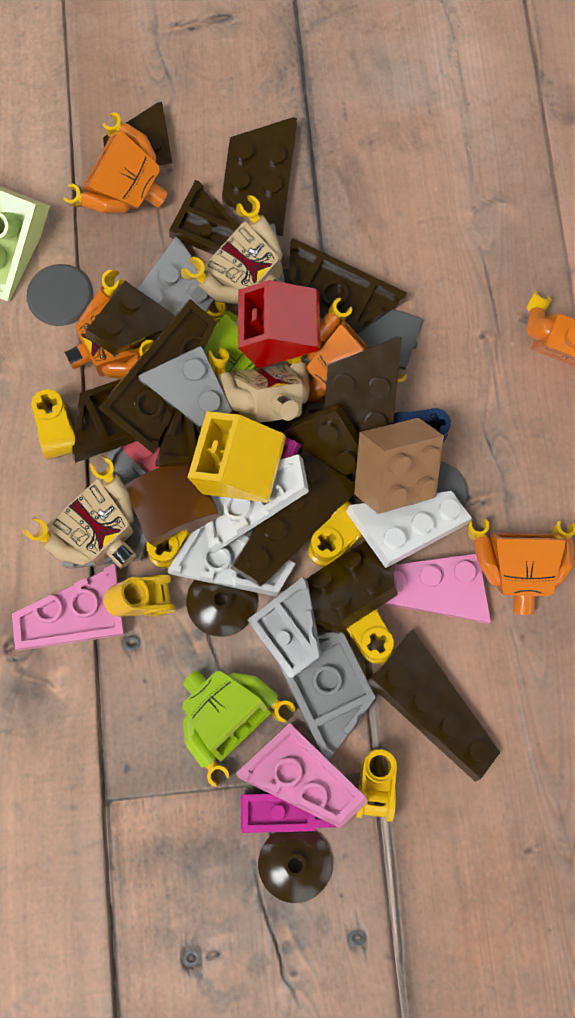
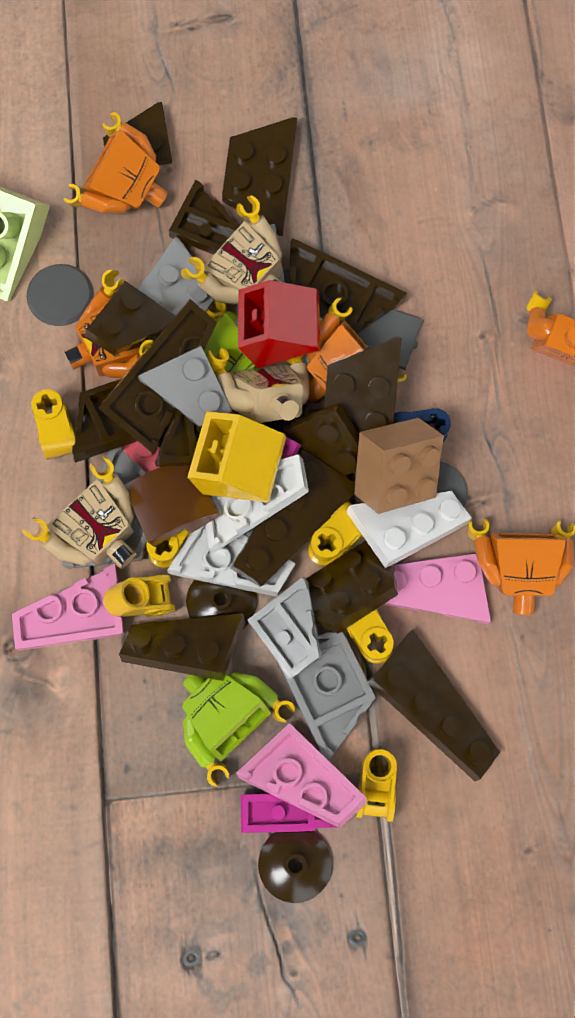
none -> dark brown wing [119,613,245,681]

